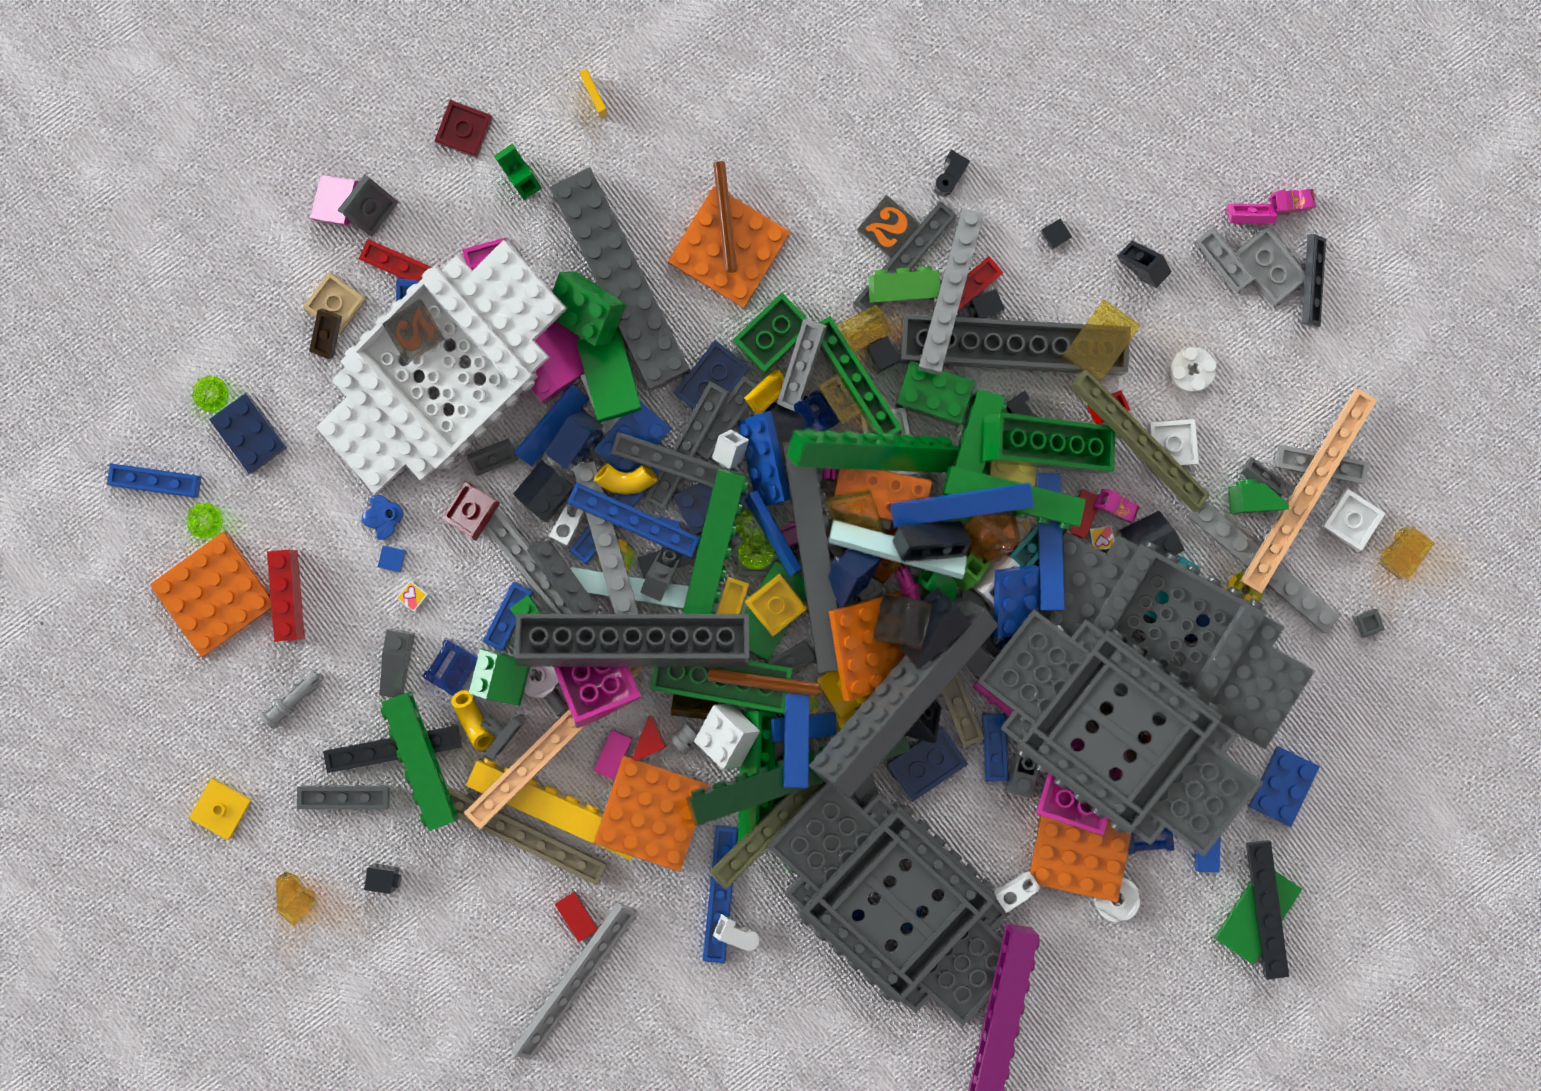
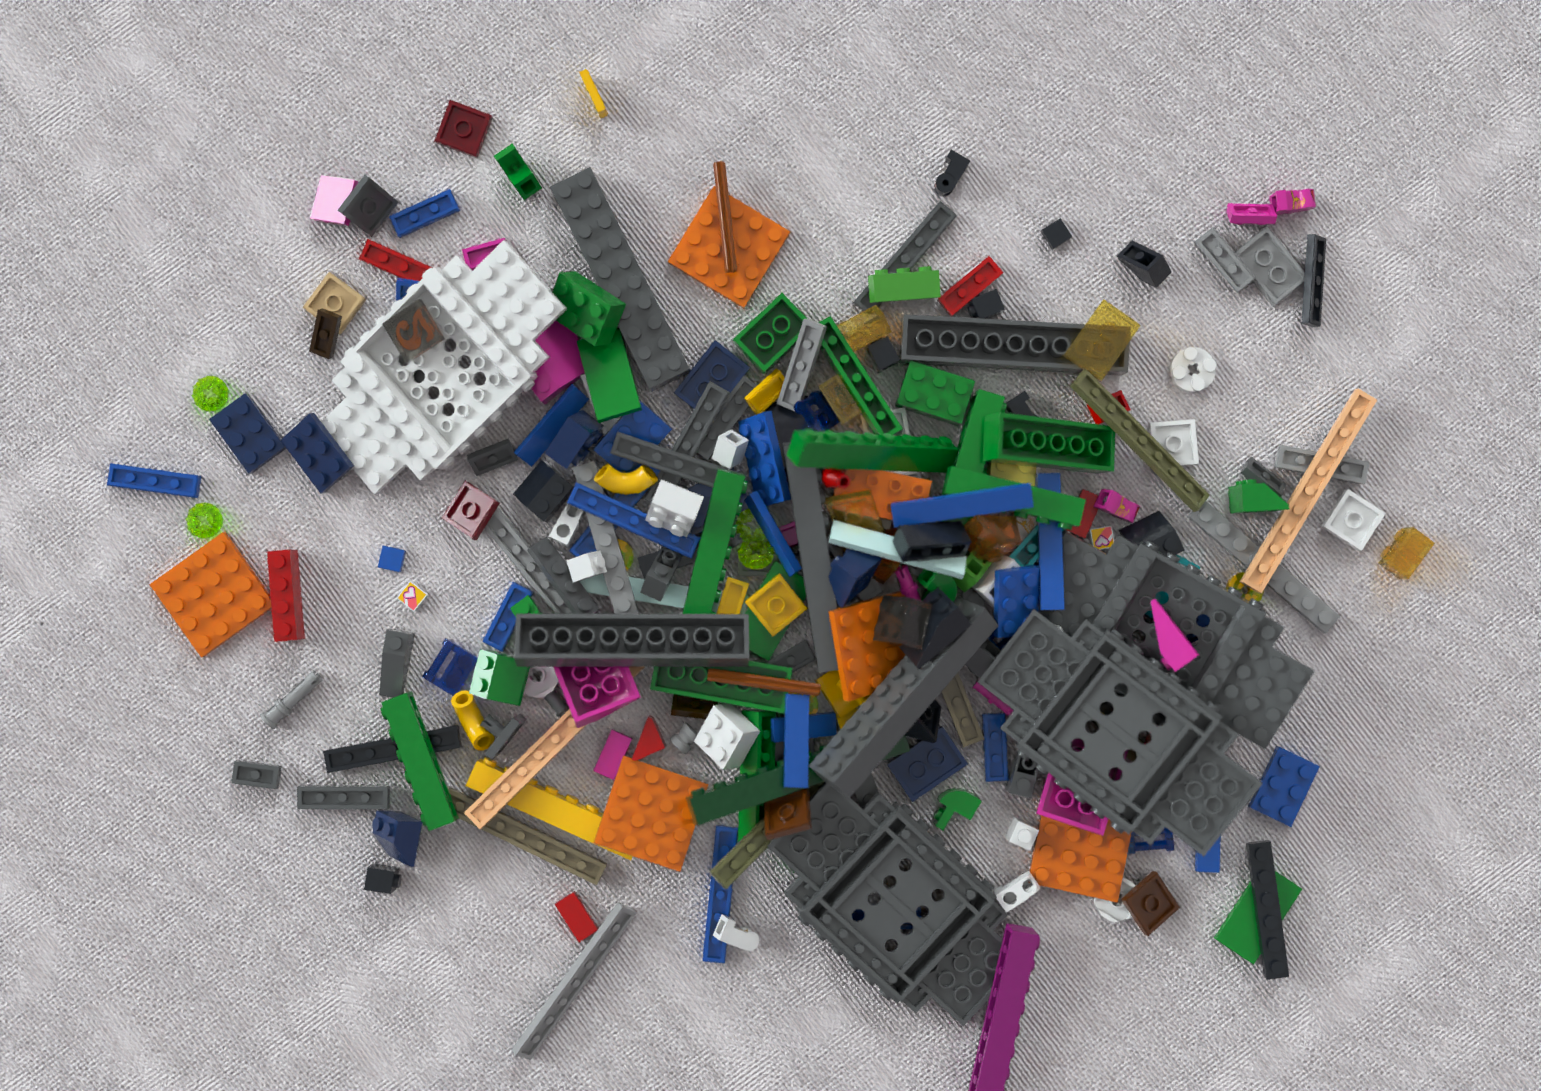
yellow plate [189,778,252,840] -> none
clear yellow slope [276,872,318,927] -> none
blue plate [361,495,404,540] -> none
tile [857,195,920,259] -> none
light grey plate [918,208,984,376] -> none
dark grey tile [1353,608,1385,638] -> none
none -> dark grey plate [231,760,282,789]
none -> dark blue plate [280,413,354,494]
none -> dark blue slope [372,810,422,867]
none -> blue tile [389,189,460,238]
none -> white brick [567,551,607,582]
none -> white brick [645,480,704,537]
none -> reddish brown tile [764,788,812,840]
none -> red cone [822,468,850,489]
none -> green brick [933,788,982,831]
none -> white brick [1005,817,1039,851]
none -> reddish brown tile [1121,871,1180,936]
none -> dark pink slope [1151,599,1199,672]

